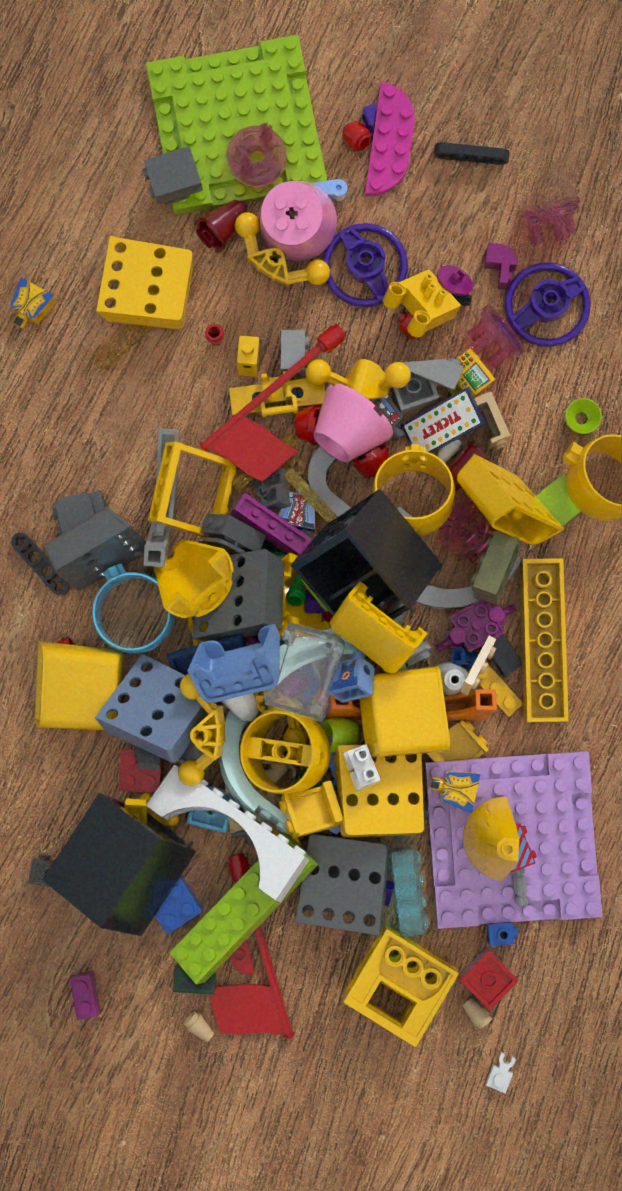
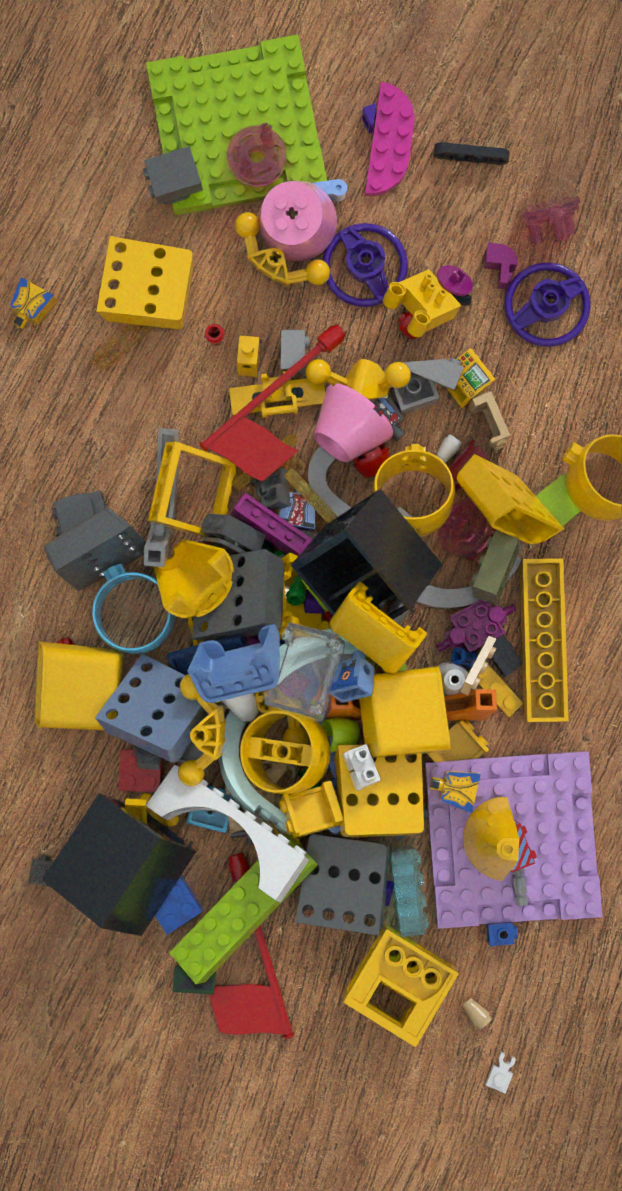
black beam [11,533,70,596] -> none
magenta brick [69,970,101,1020] -> none
tan cone [183,1011,214,1042] -> none
dark red cone [194,199,247,252] -> none
red plate [230,939,254,974] -> none
red cone [295,405,321,445] -> none
red head [342,121,371,151] -> none
tile [401,387,486,453] -> none
light grey brick [406,640,432,667] -> none
red container [458,946,519,1010] -> none
clear pink piece [467,304,524,369] -> none
lime piece [565,398,602,435] -> none

